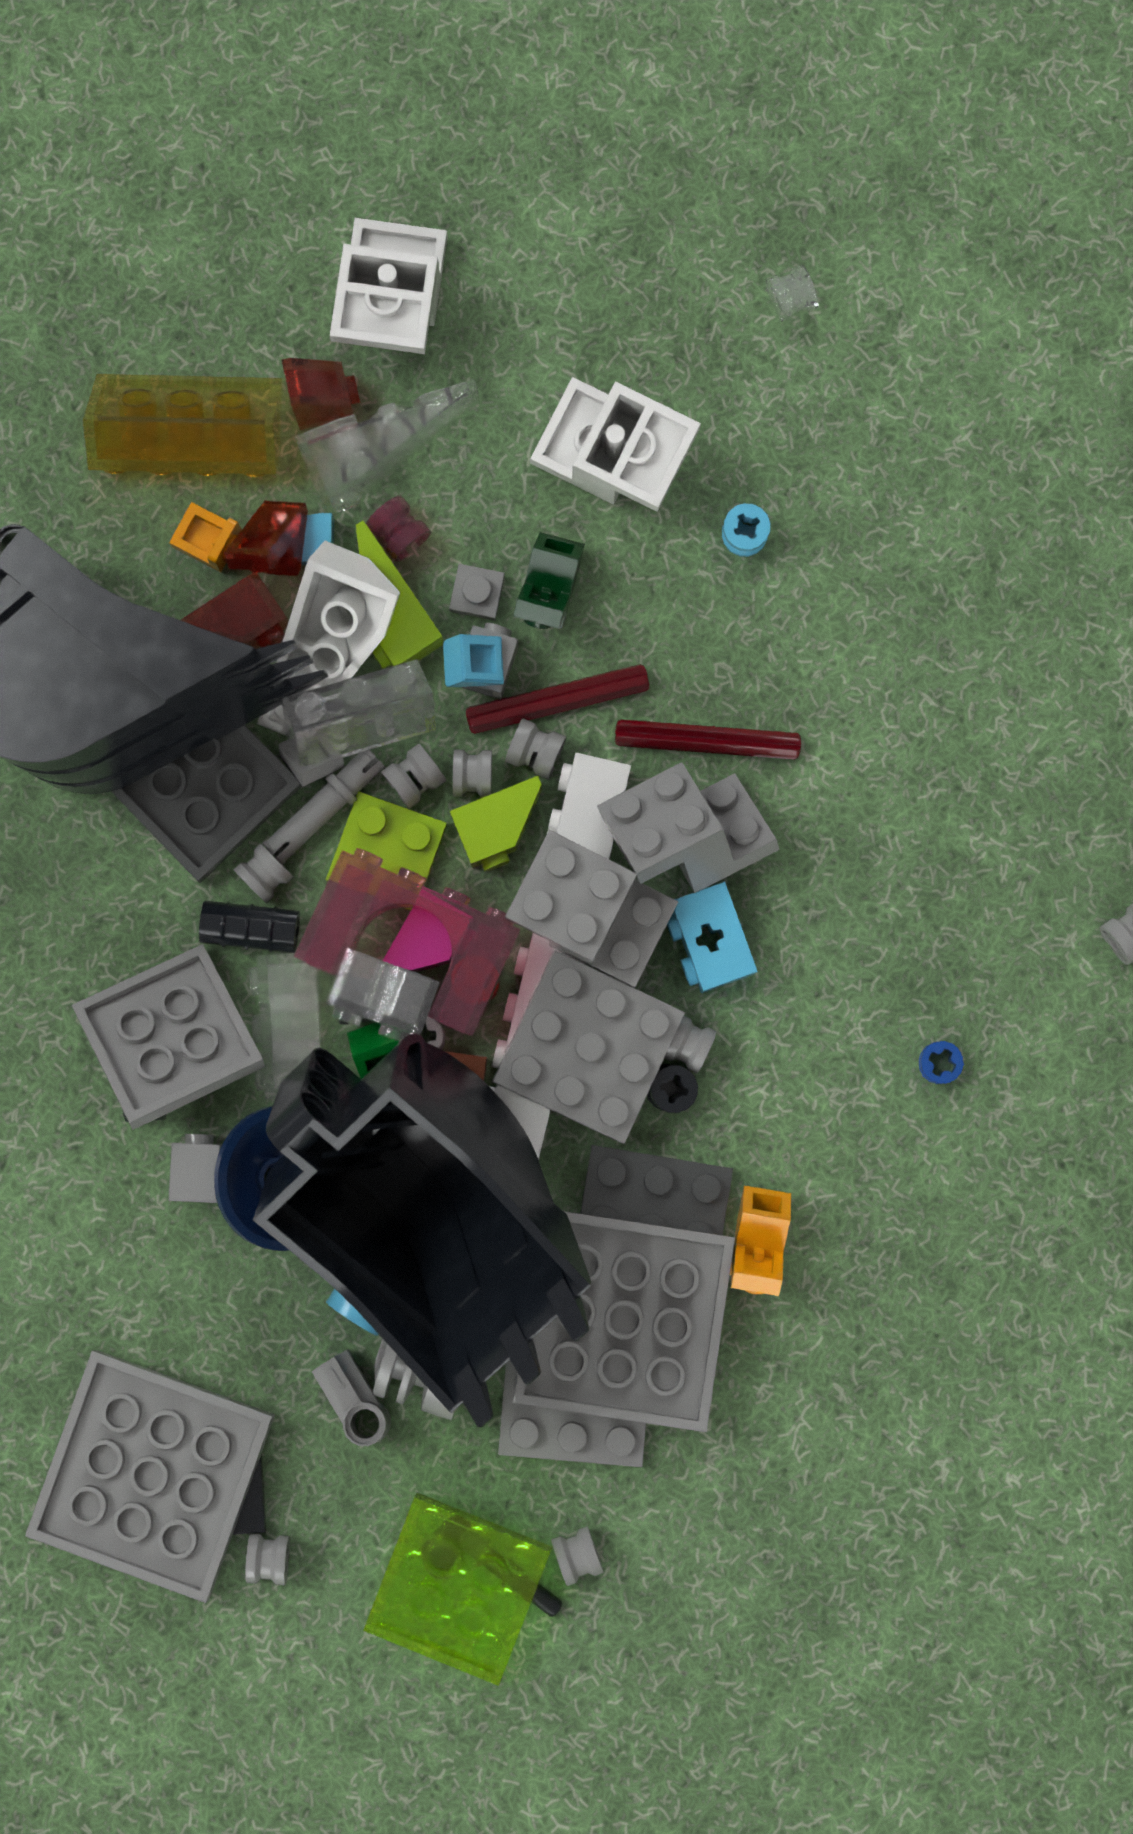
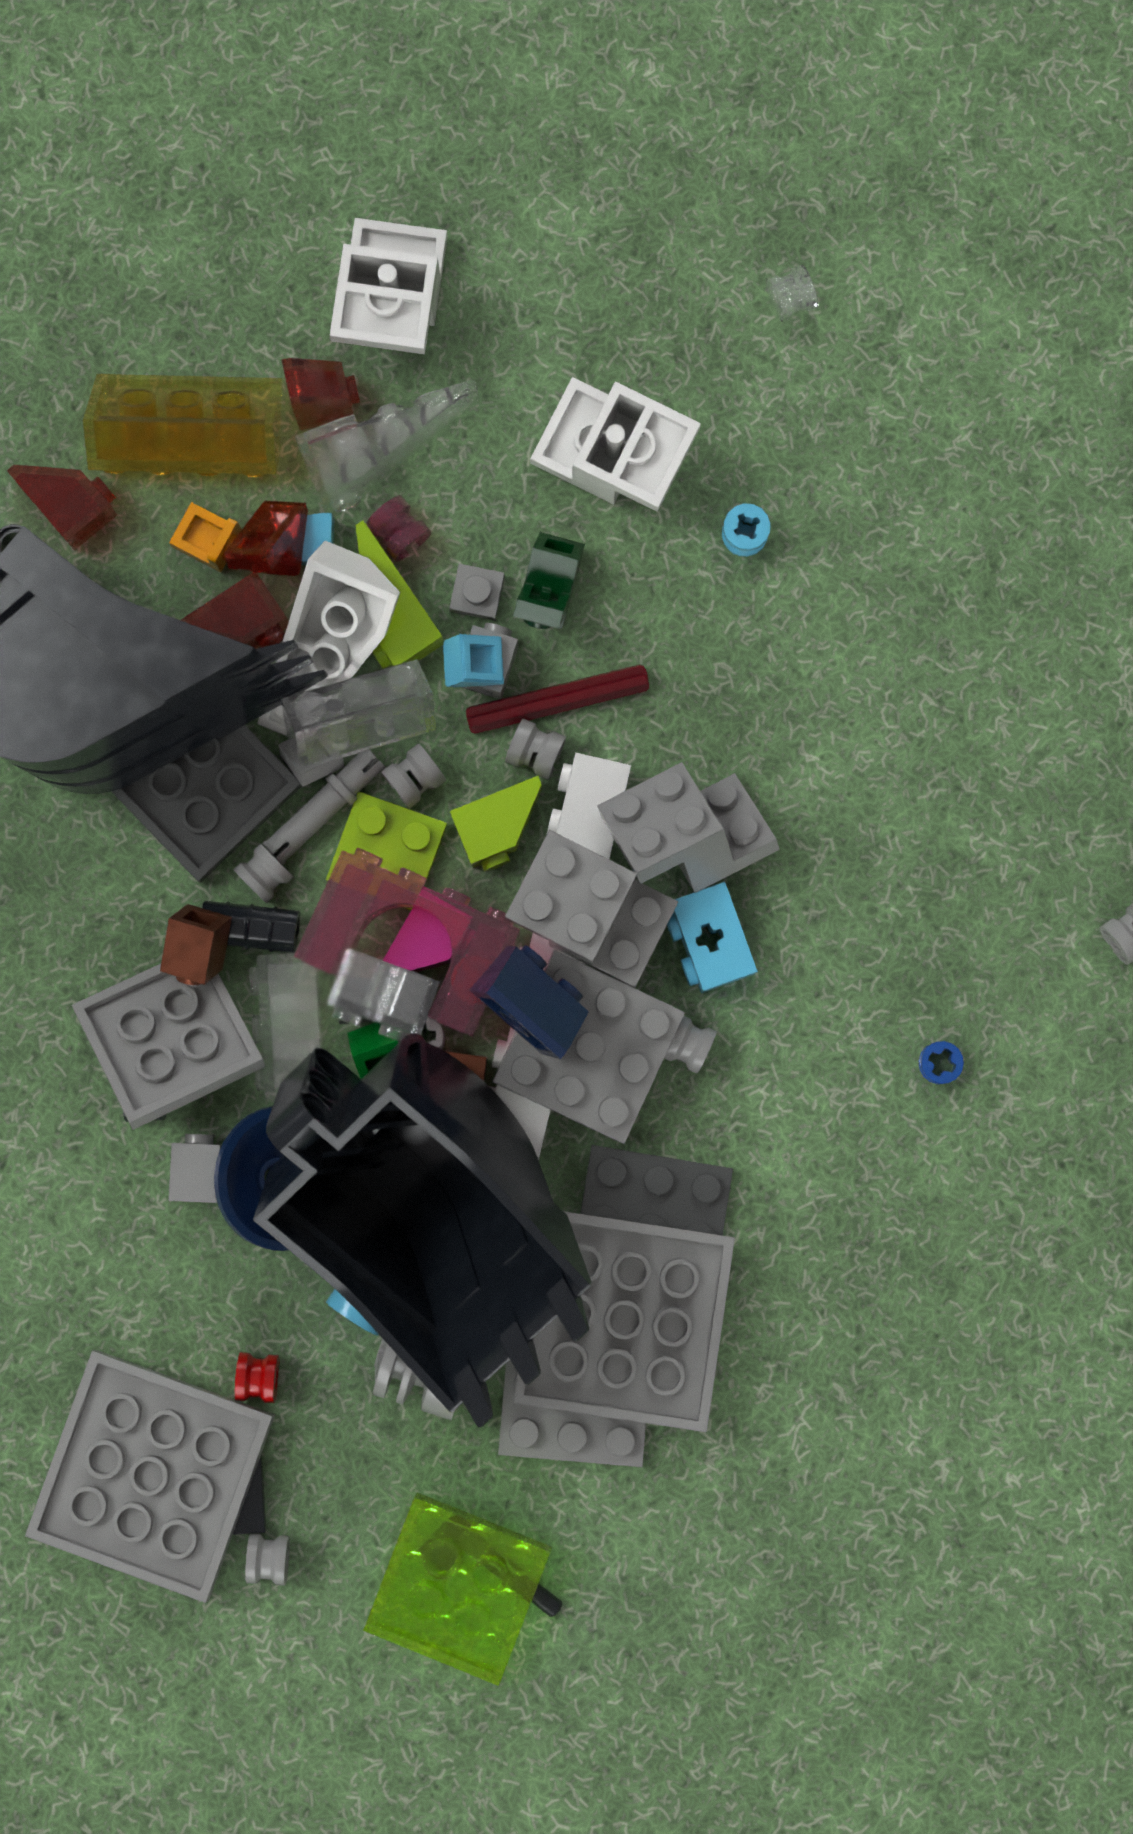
light grey piece [312,1349,391,1446] -> none
light grey wheel [453,749,492,797] -> none
light grey wheel [551,1526,604,1586] -> none
dark red axle [615,719,801,760] -> none
black wheel [646,1064,698,1113] -> none
light orange brick [730,1185,791,1296] -> none
none -> clear red slope [7,465,117,551]
none -> copper brick [160,904,232,985]
none -> red wheel [234,1352,280,1403]
none -> dark blue slope [469,945,589,1059]

